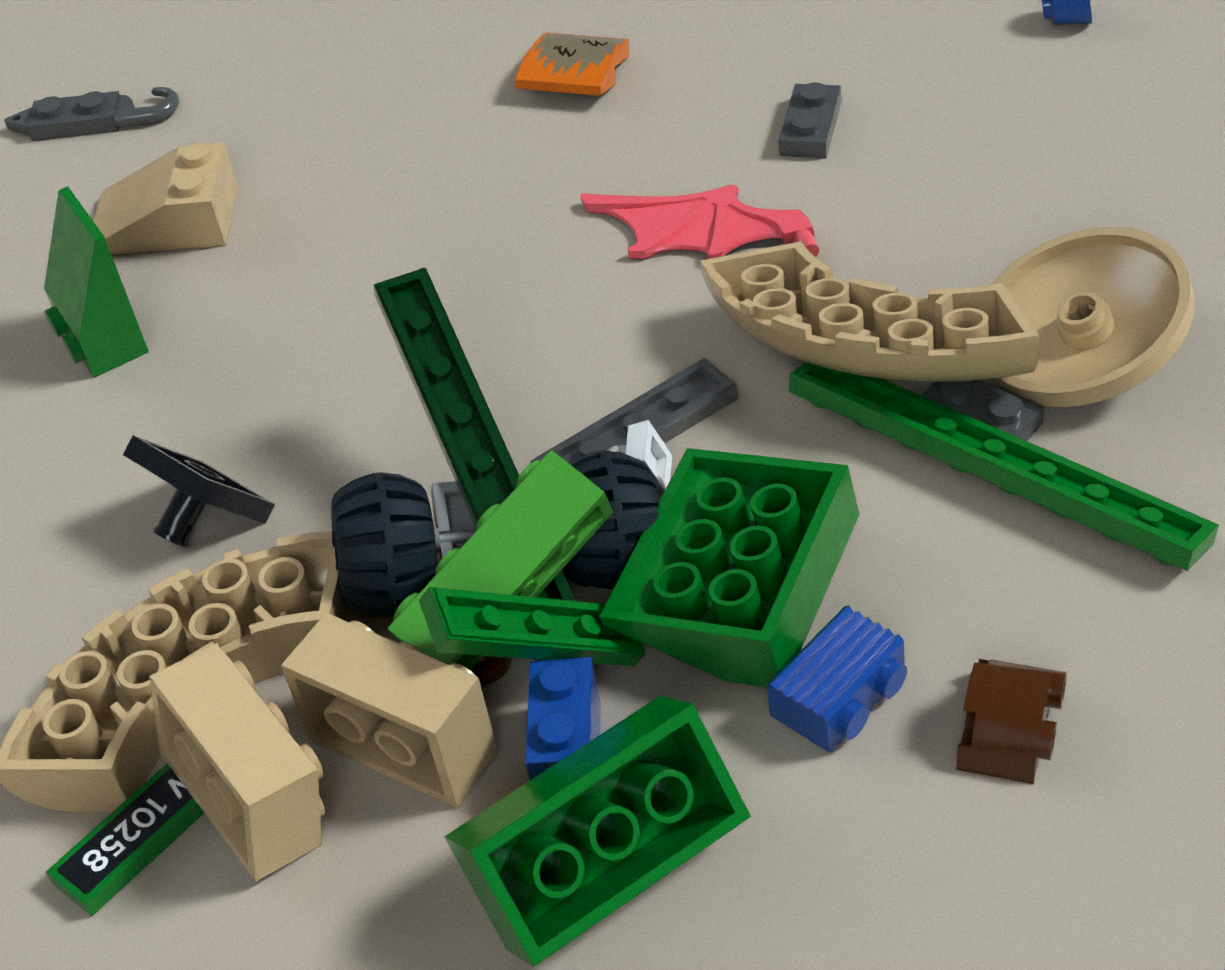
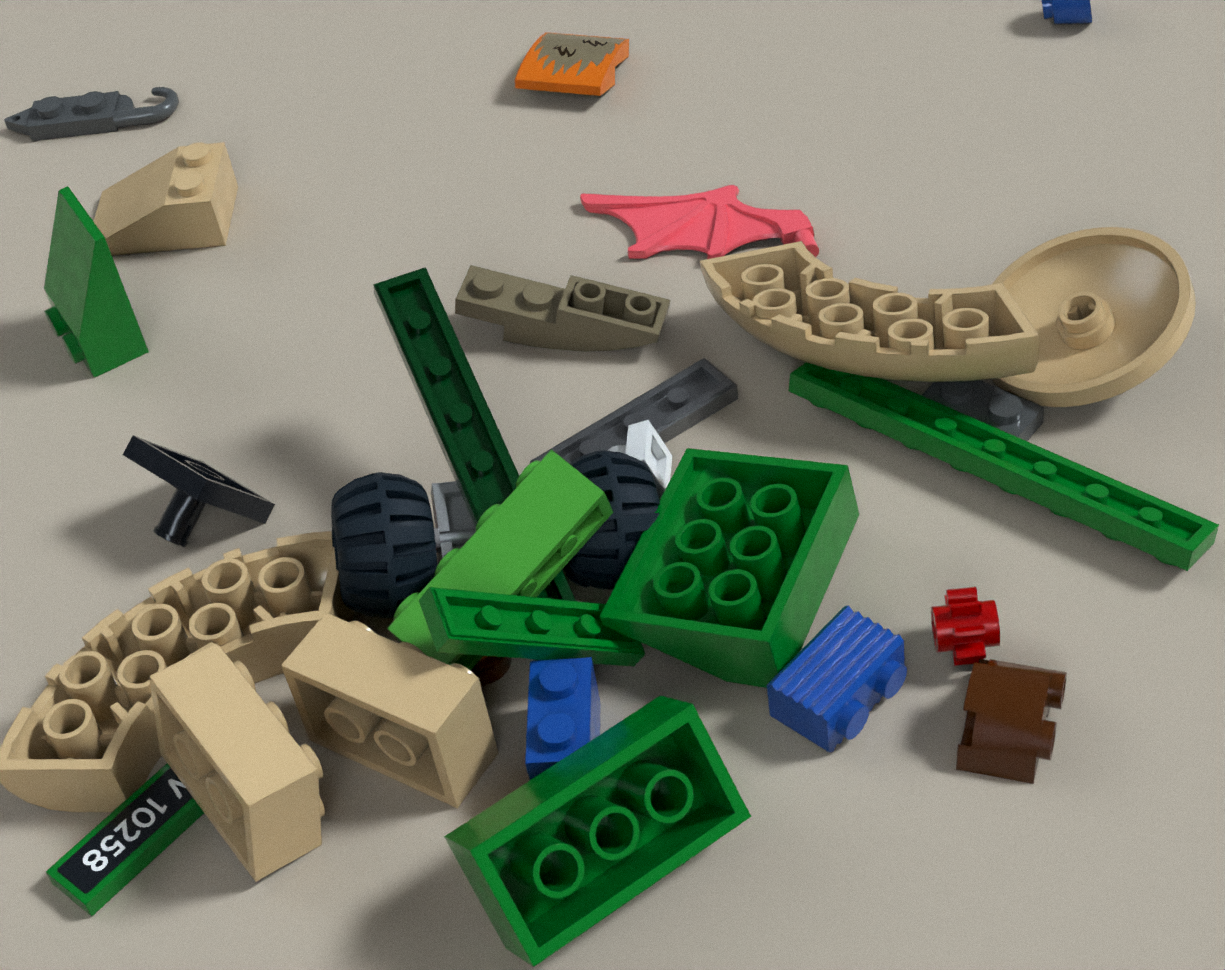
dark grey plate [778,82,842,158] -> none
none -> dark tan slope [455,265,671,352]
none -> red gear [931,587,1000,666]

